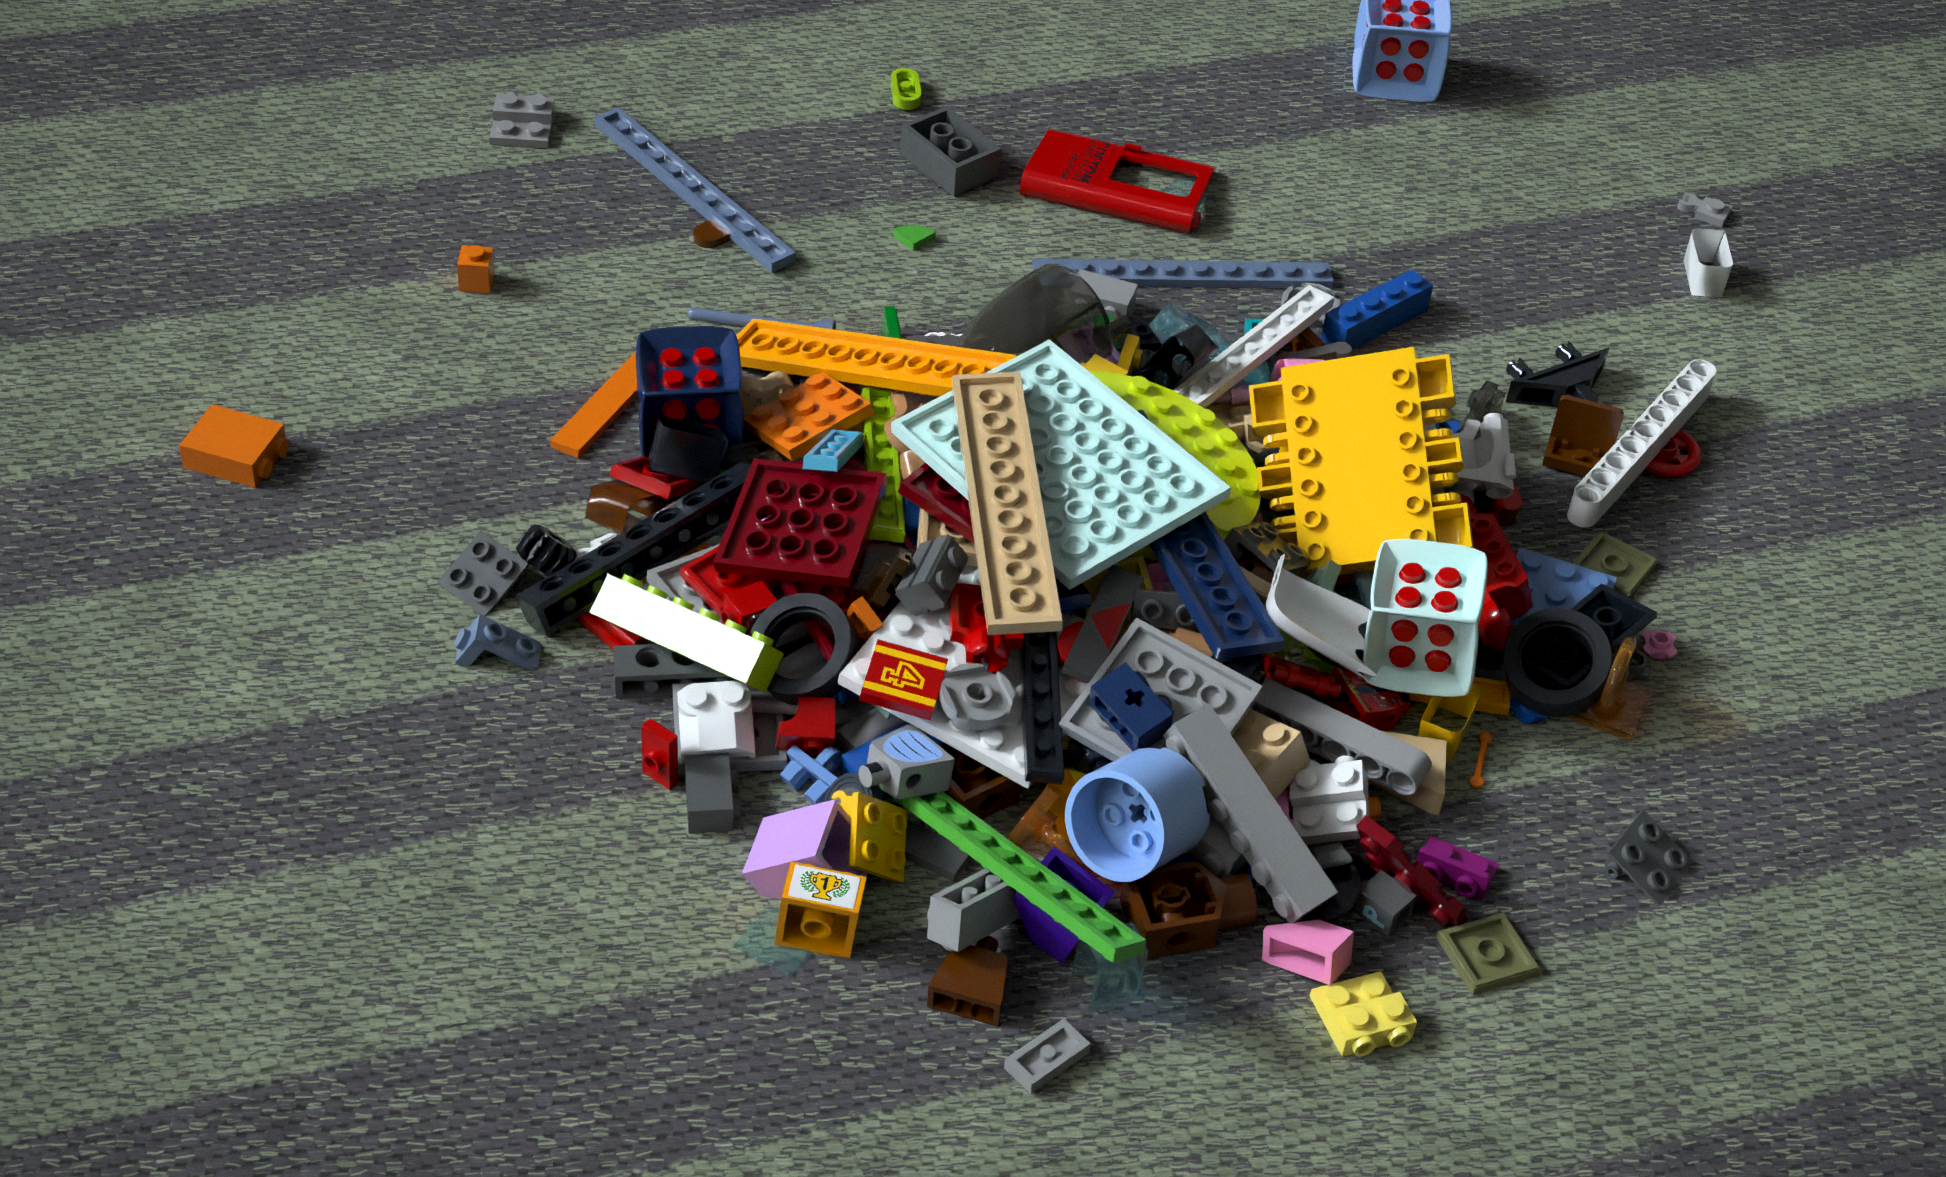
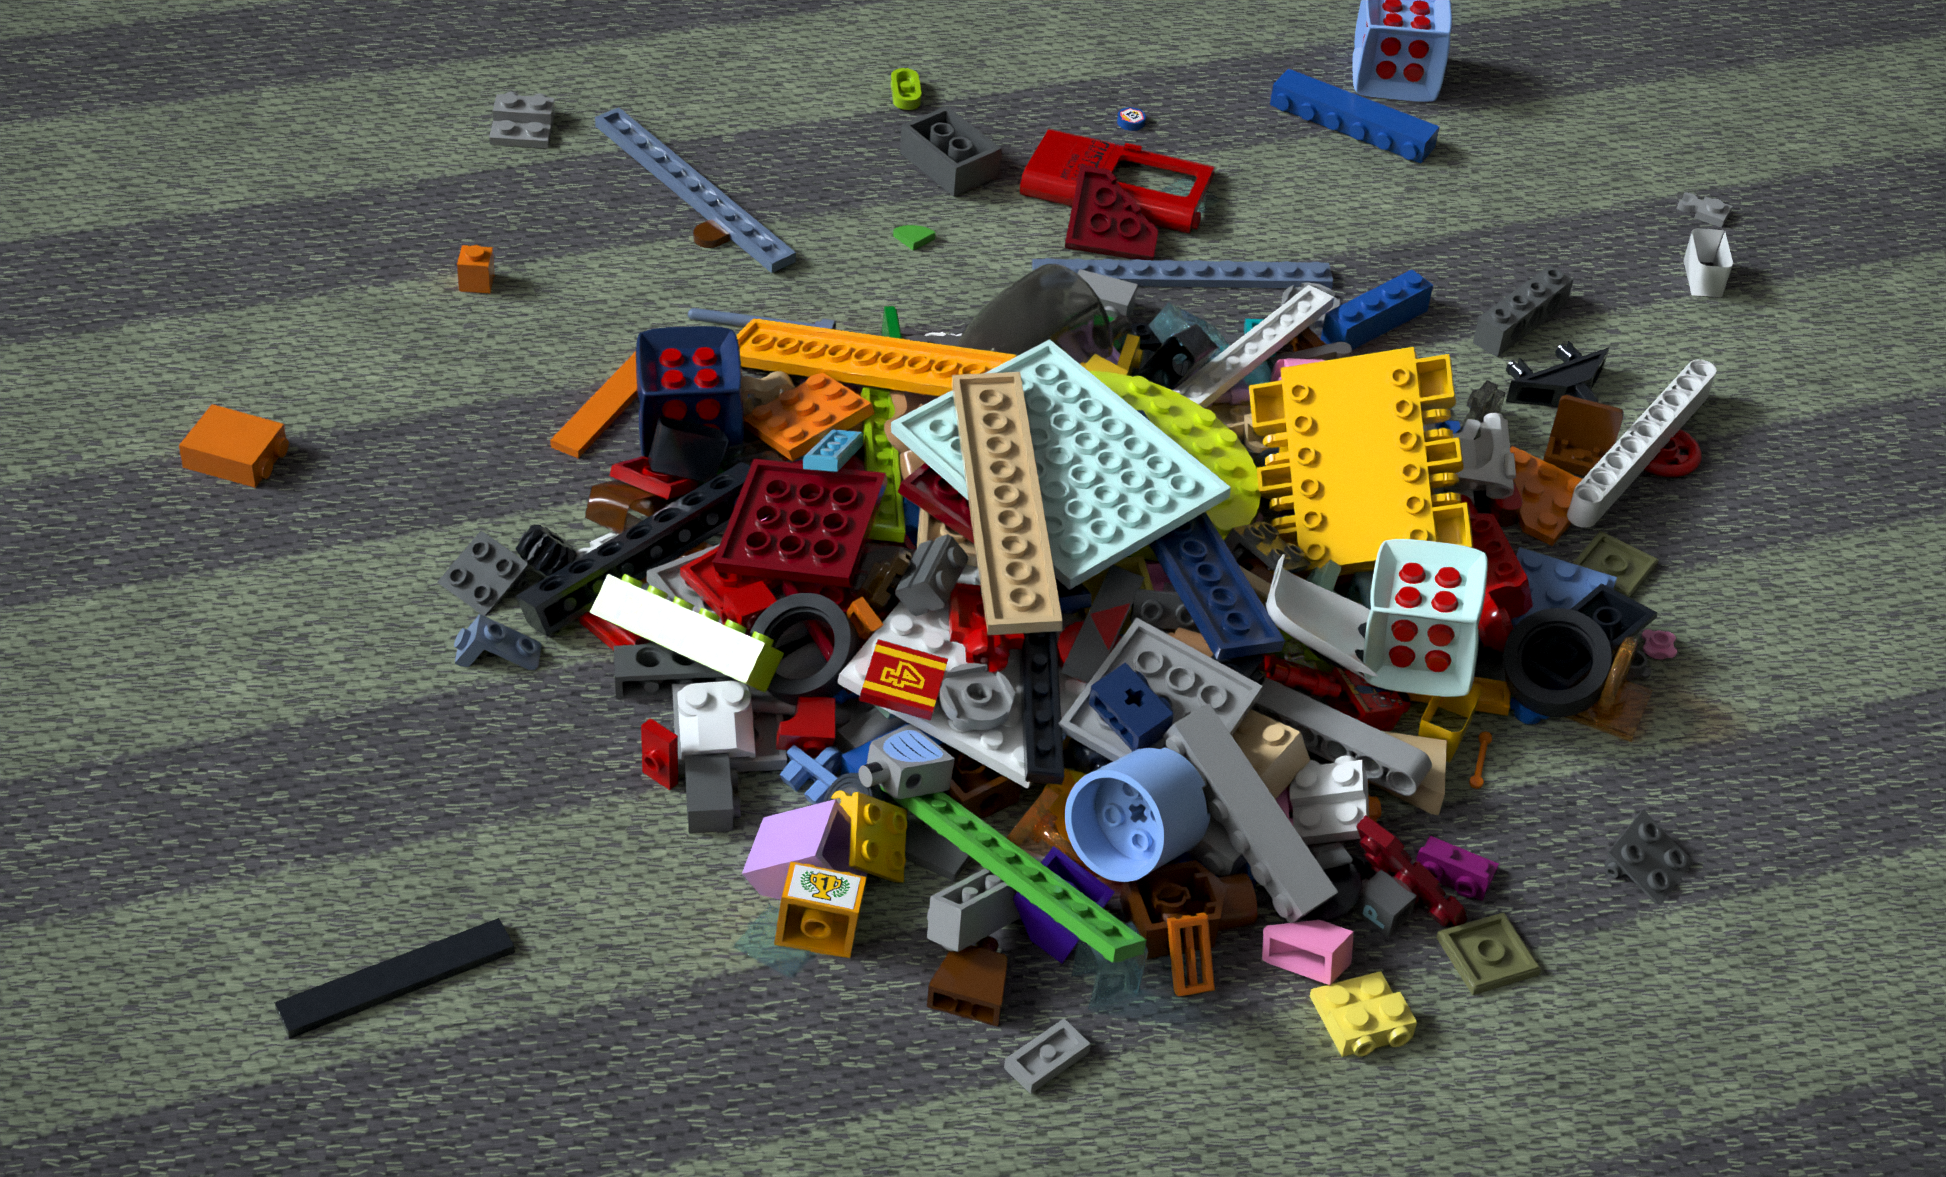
none -> black tile [274,918,515,1039]
none -> dark red plate [1065,165,1158,261]
none -> tile [1117,107,1146,131]
none -> orange tile [1167,912,1215,997]
none -> blue brick [1270,69,1440,164]
none -> dark grey brick [1473,265,1574,357]
none -> orange plate [1510,446,1582,546]

